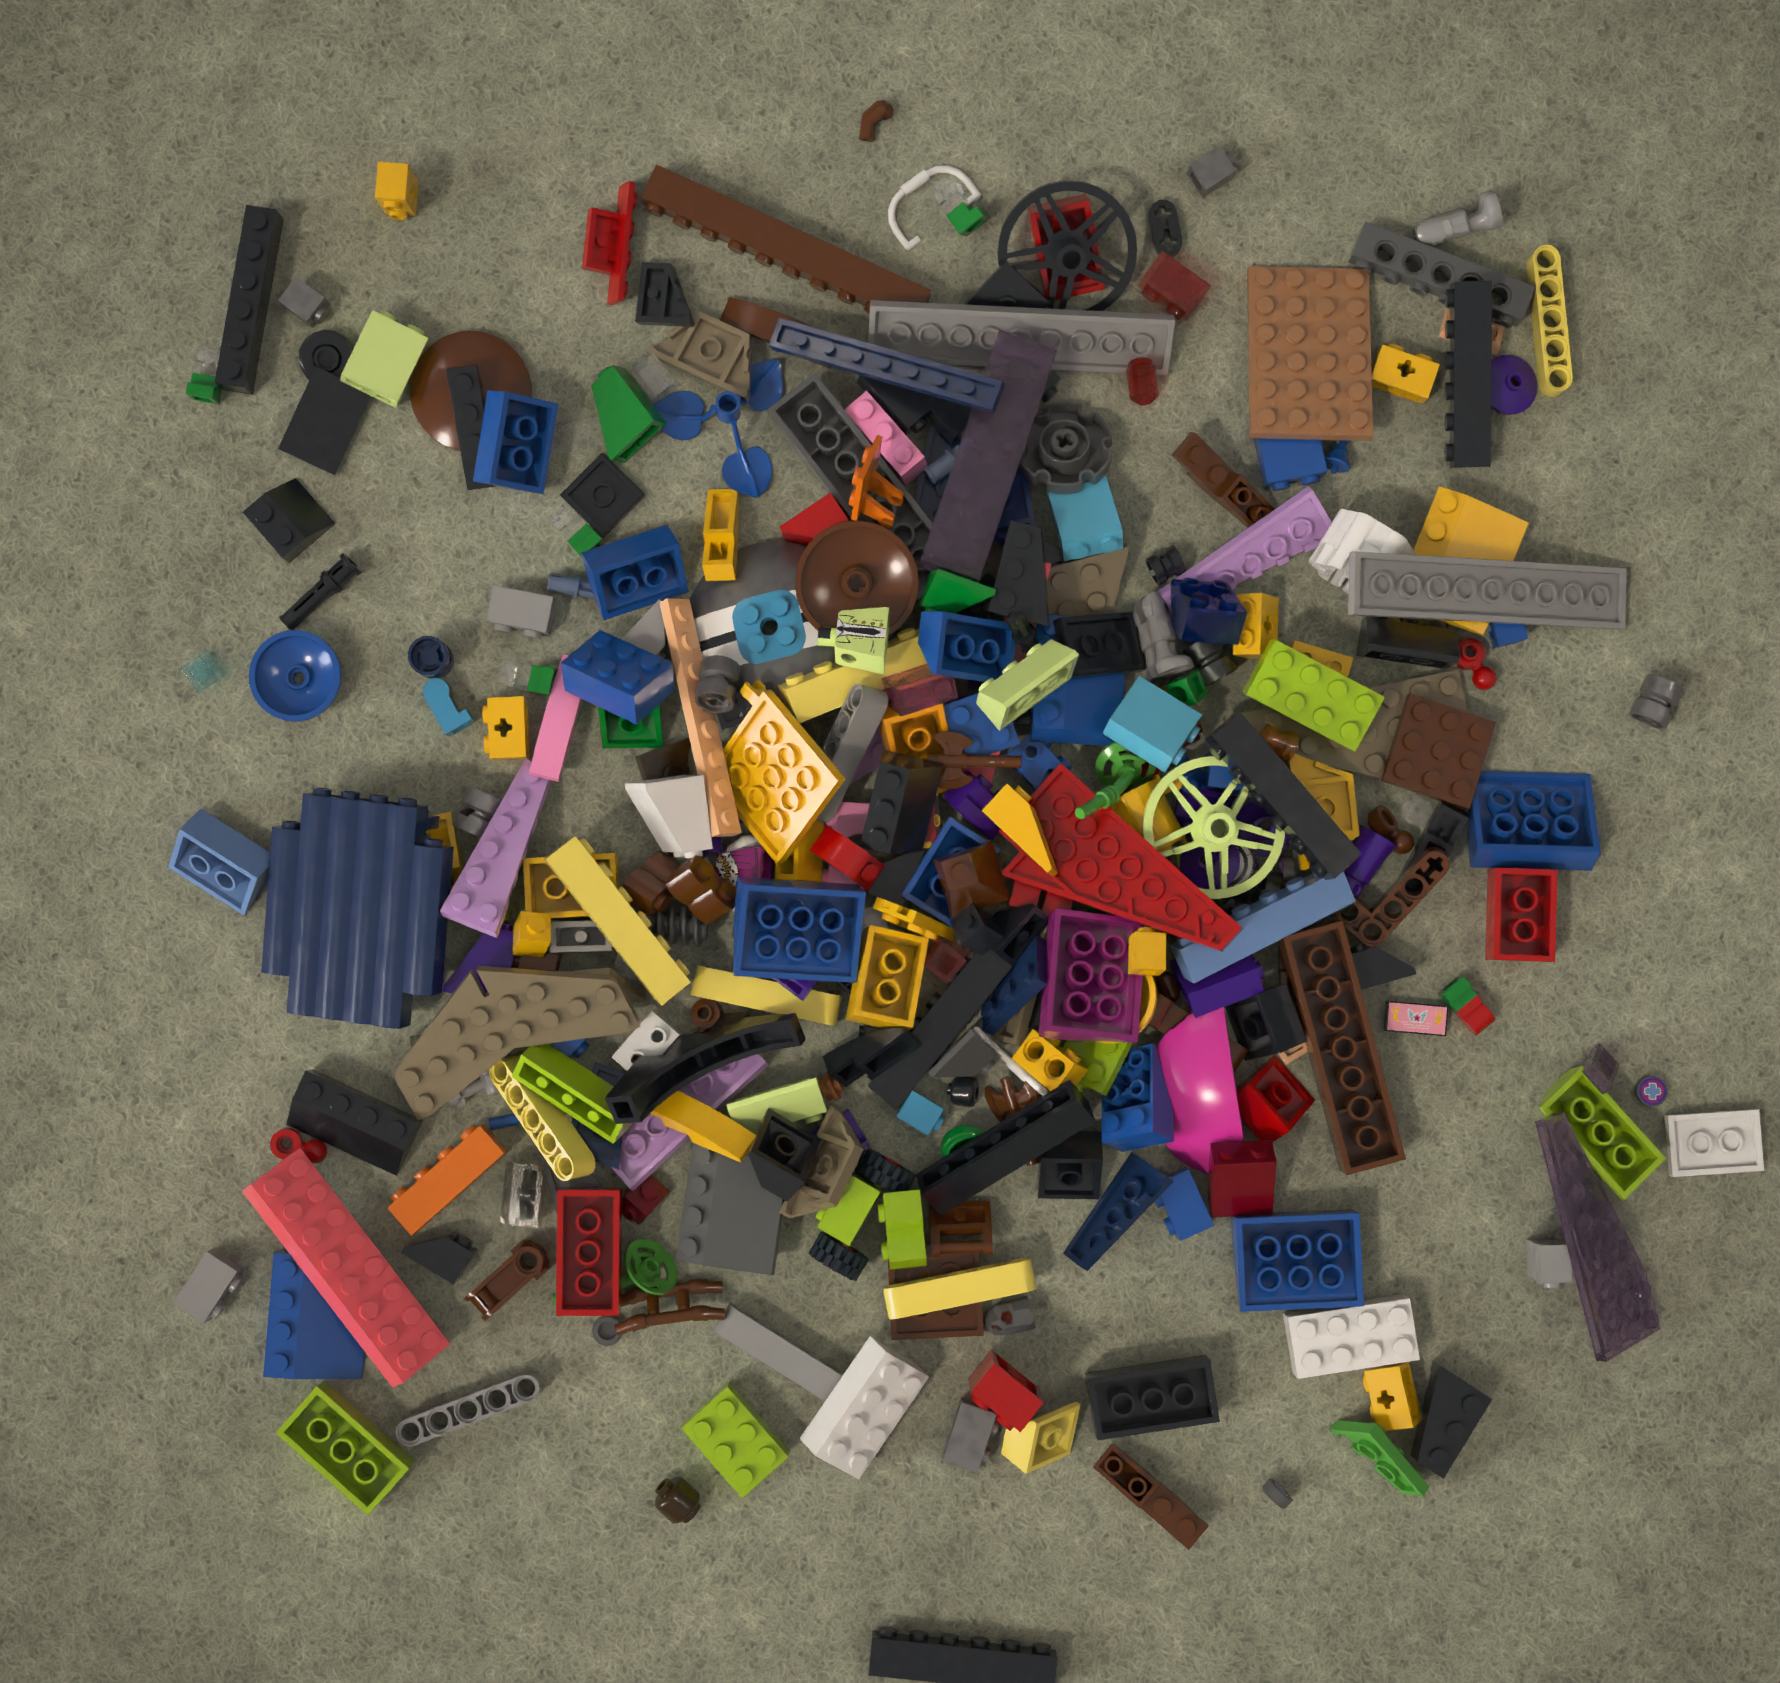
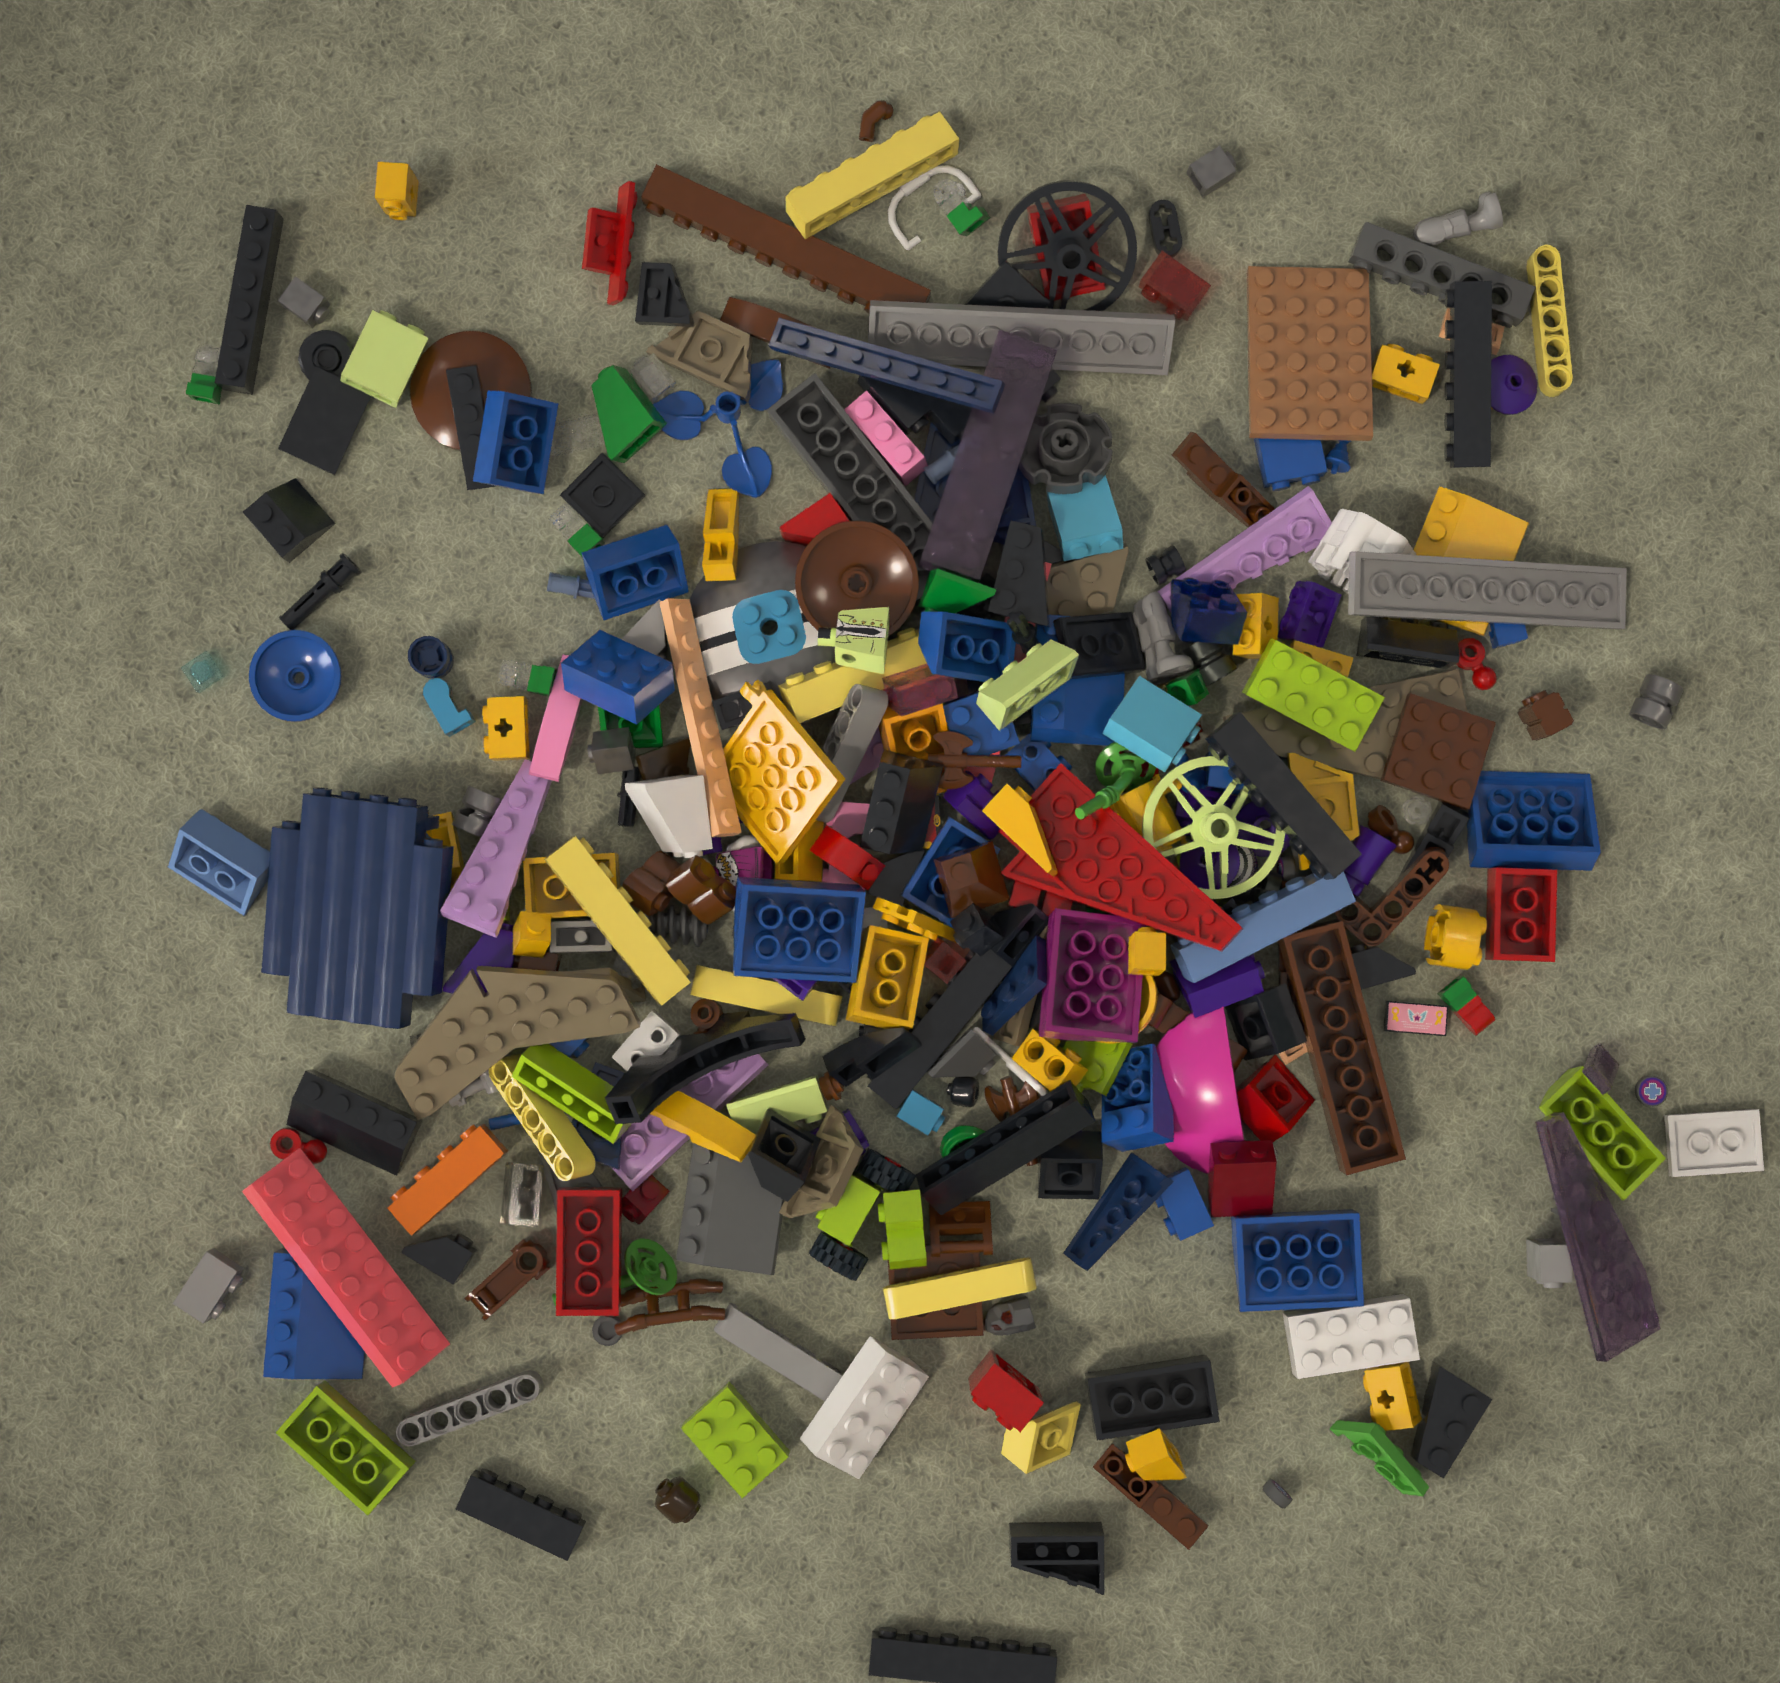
light grey brick [486,585,557,639] -> none
flat silver wheel [695,655,740,713] -> none
orange plate [848,435,905,527] -> none
flat silver brick [942,1397,1000,1473] -> none
clear red brick [1126,357,1159,405] -> none
clear orange wheel [1260,723,1299,762] -> none
none -> black brick [455,1469,586,1561]
none -> flat silver brick [587,727,635,774]
none -> black axle [617,766,641,827]
none -> light yellow brick [786,111,959,239]
none -> black wedge [1009,1522,1104,1595]
none -> yellow slope [1125,1428,1187,1480]
none -> dark purple bracket [1278,581,1341,648]
none -> yellow brick [1424,904,1487,970]
none -> reddish brown brick [1517,690,1574,741]

